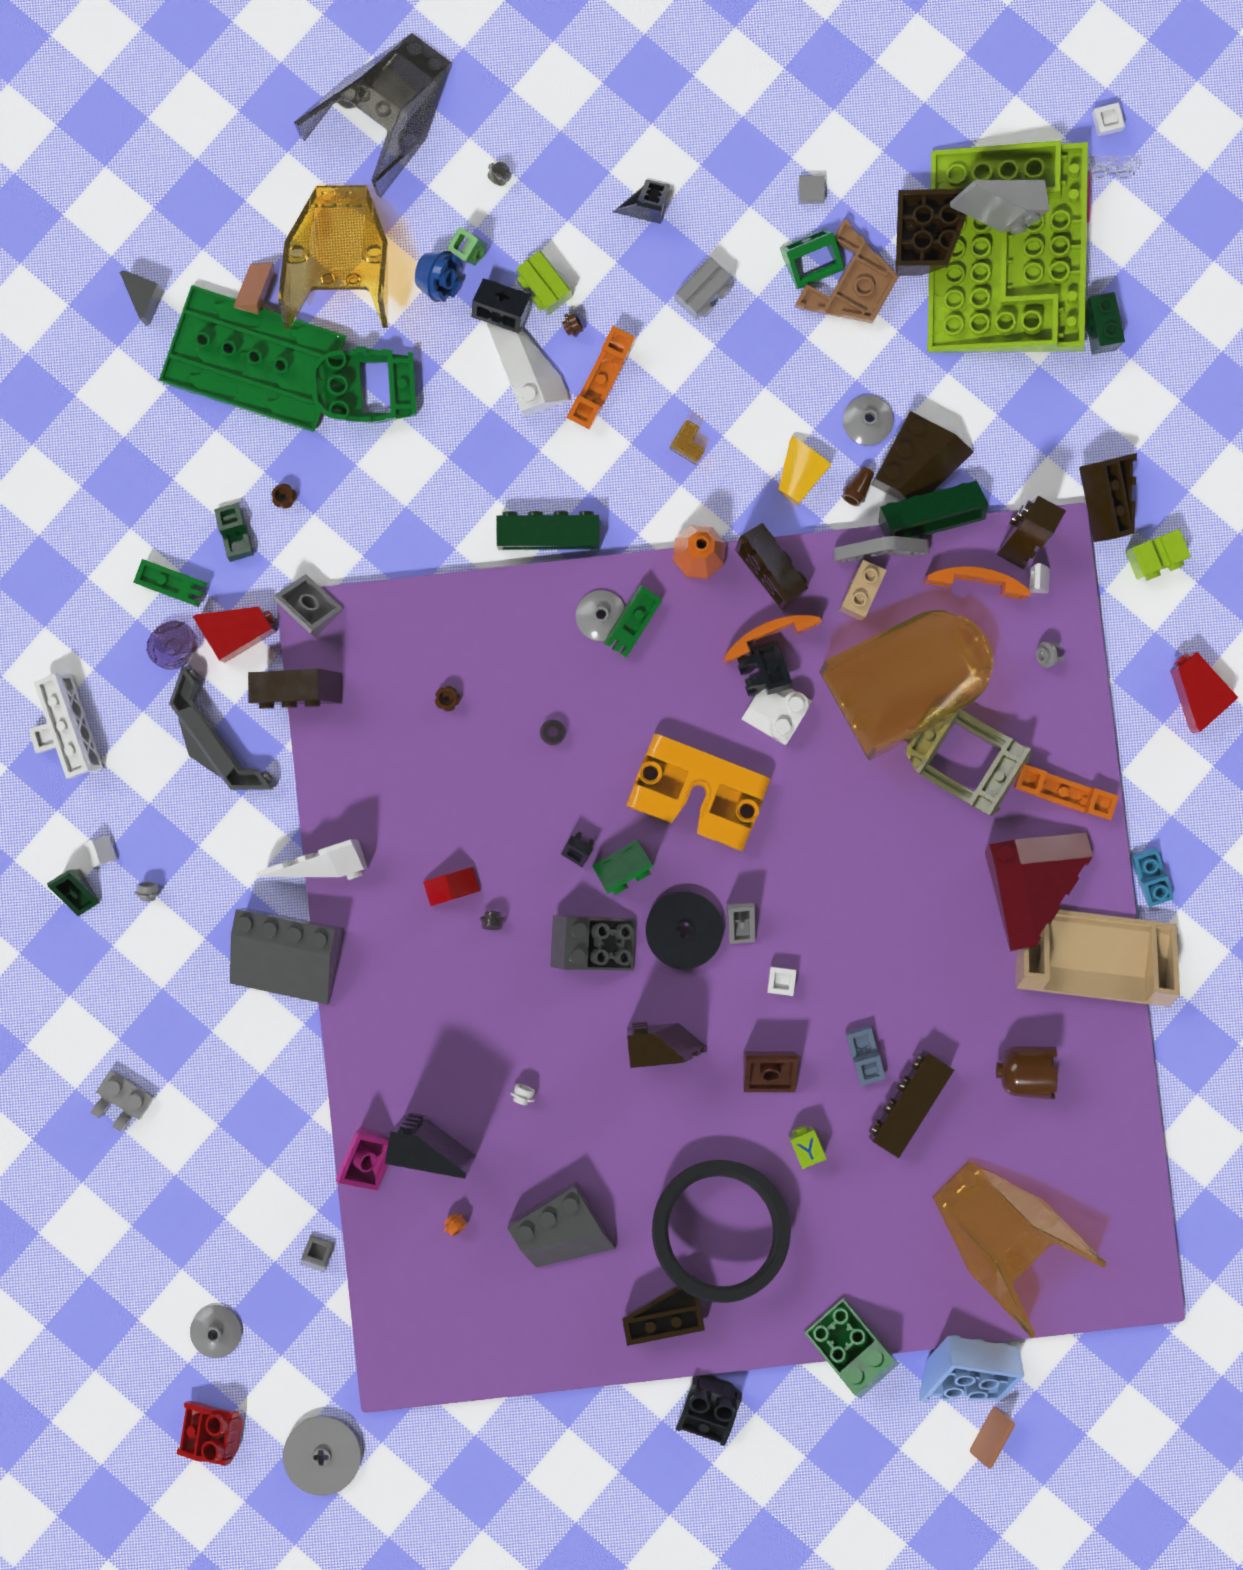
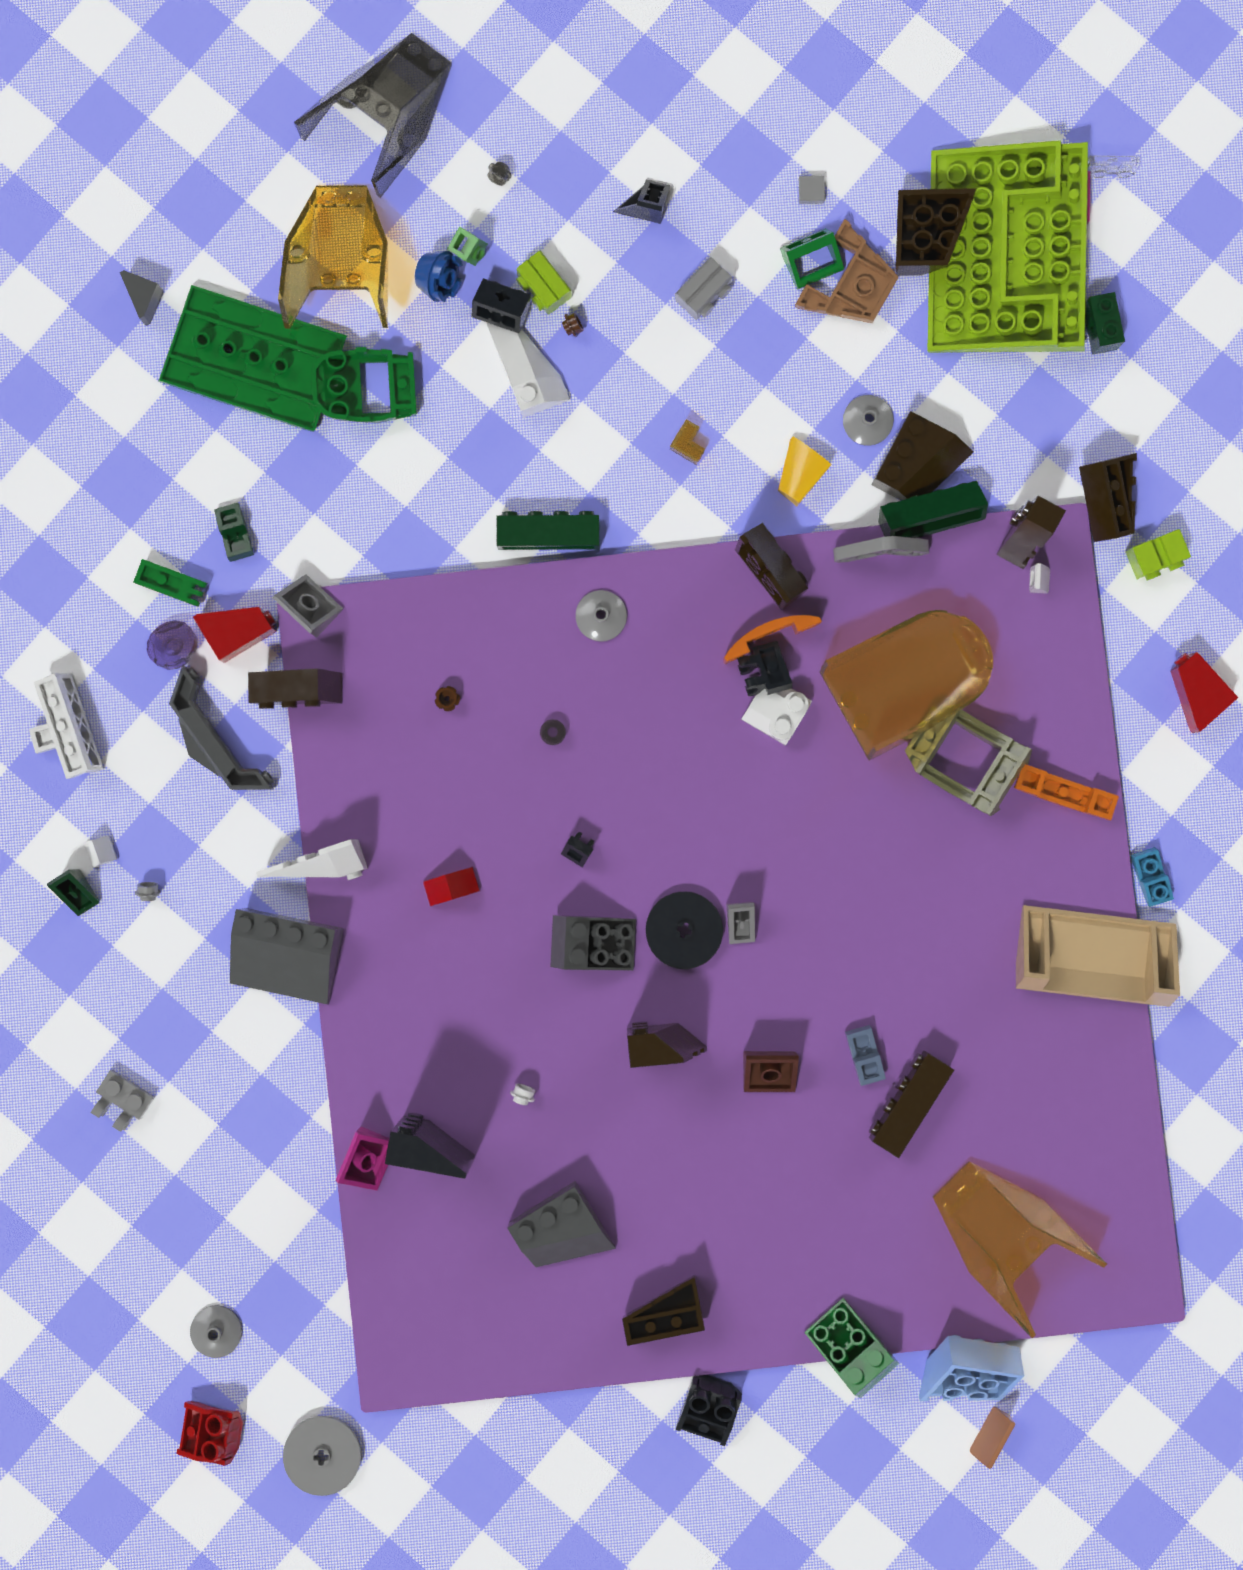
nougat slope [234,263,275,315] -> none
reddish brown plate [271,484,297,509] -> none
light grey slope [301,1235,334,1272] -> none
orange plate [444,1213,468,1237] -> none
clear smoke plate [480,911,505,930] -> none
orange slope [566,326,636,430] -> none
green slope [592,840,653,895] -> none
green hinge [604,585,662,658] -> none
light orange connector [626,733,771,852] -> none
black tyre [652,1160,791,1303] -> none
orange cone [673,525,726,579] -> none
white plate [767,966,797,996] -> none
lime brick [788,1125,827,1169] -> none
tan brick [838,560,887,621] -> none
reddish brown cone [842,467,874,506] -> none
orange slope [923,566,1031,600] -> none
light grey slope [950,180,1050,234] -> none
dark red slope [985,832,1093,952] -> none
reddish brown cylinder [996,1046,1058,1100] -> none
light grey plate [1036,642,1064,668] -> none
white plate [1092,102,1125,137] -> none

